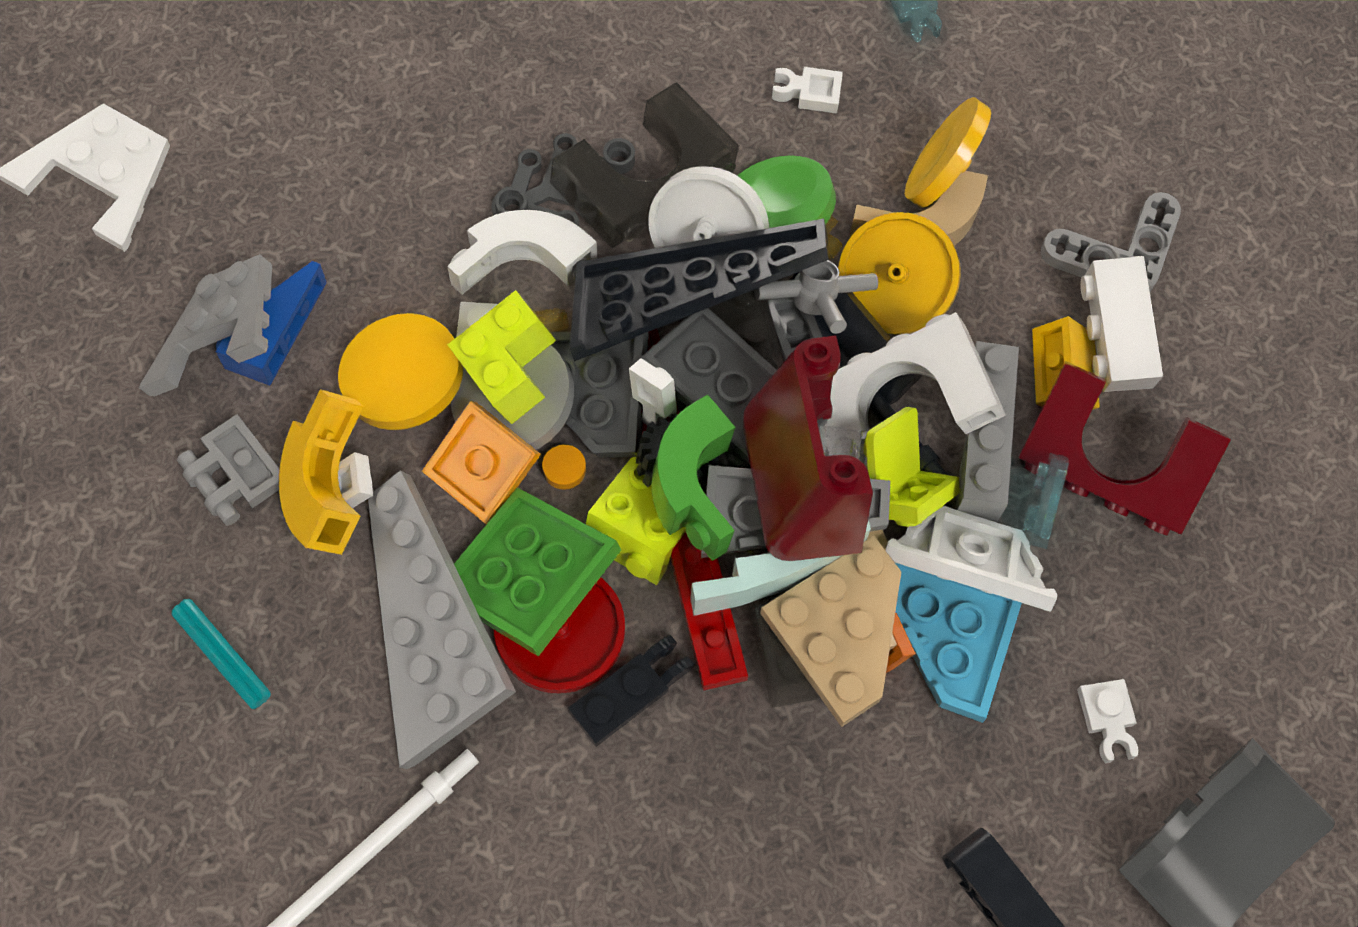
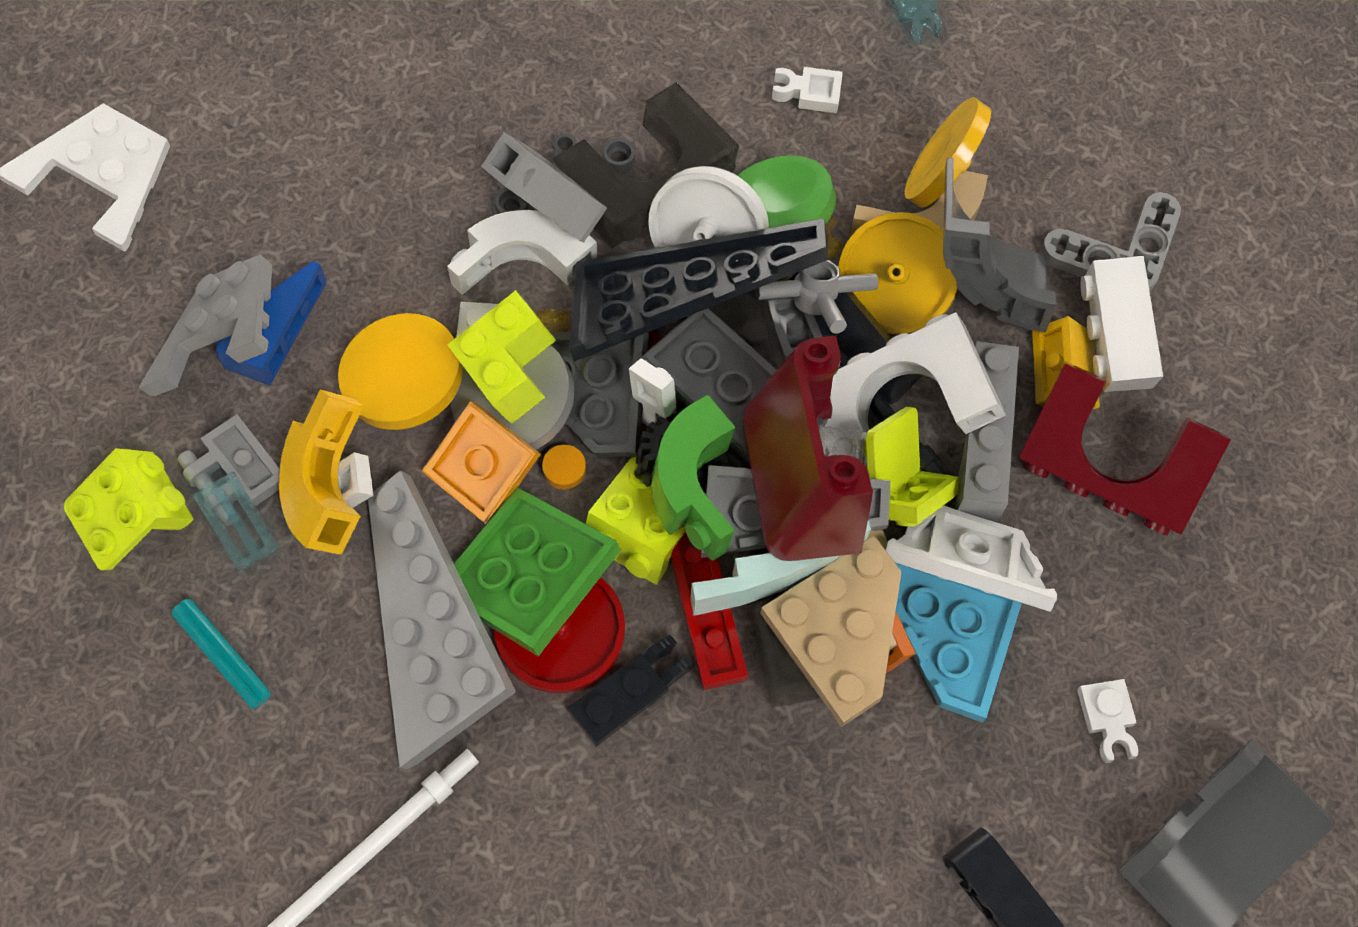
clear light blue plate [1022,453,1069,549] -> none
none -> neon yellow bracket [64,448,194,570]
none -> clear light blue tile [193,472,280,572]
none -> light grey slope [481,132,607,243]
none -> dark grey panel [943,158,1056,332]

